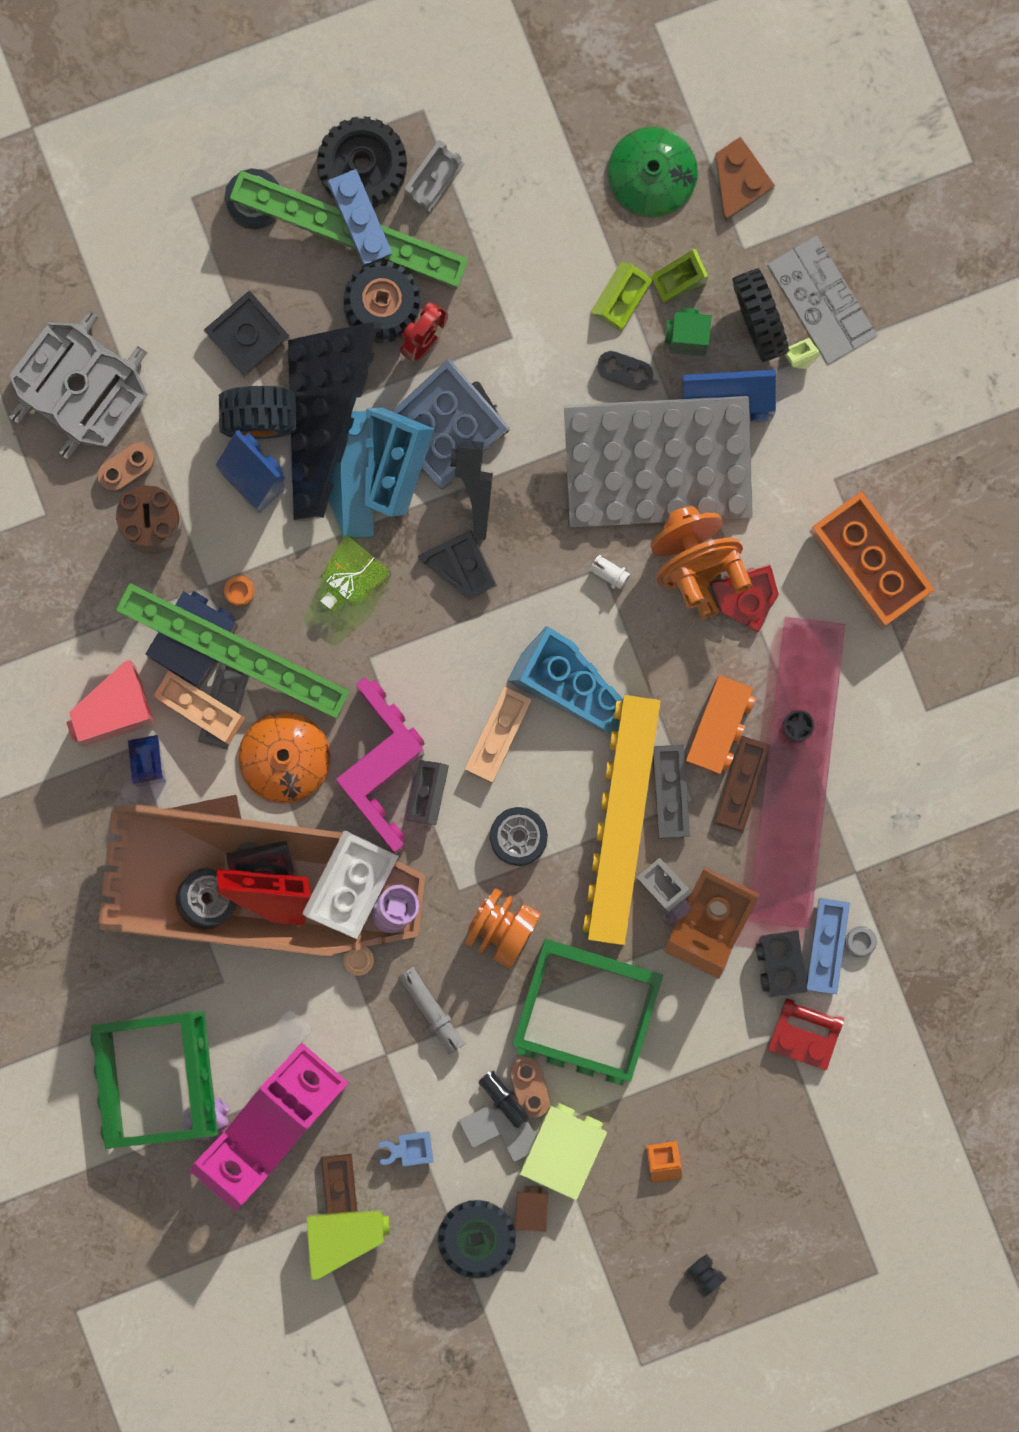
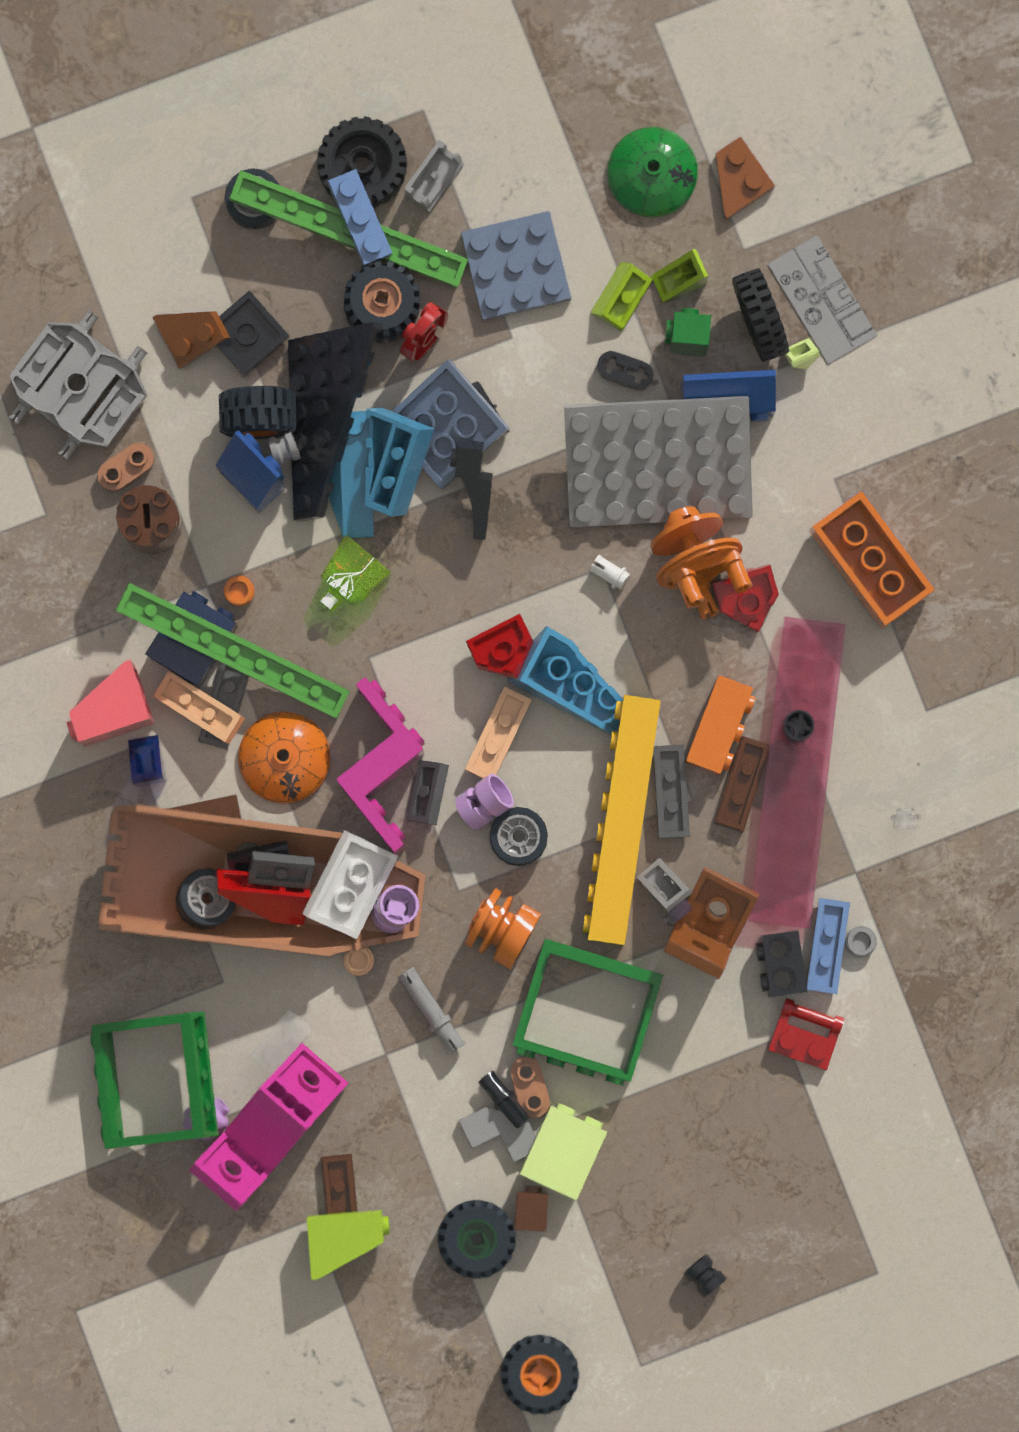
medium blue plate [378,1131,434,1166] -> none
black wing [418,530,497,599] -> none
orange slope [646,1141,682,1183] -> none
none -> dark orange wing [152,311,230,368]
none -> dark grey plate [247,852,315,889]
none -> light grey wheel [267,430,301,466]
none -> lavender wheel [455,774,514,830]
none -> sand blue plate [461,211,571,321]
none -> red plate [466,613,534,679]
none -> black wheel [501,1335,579,1415]

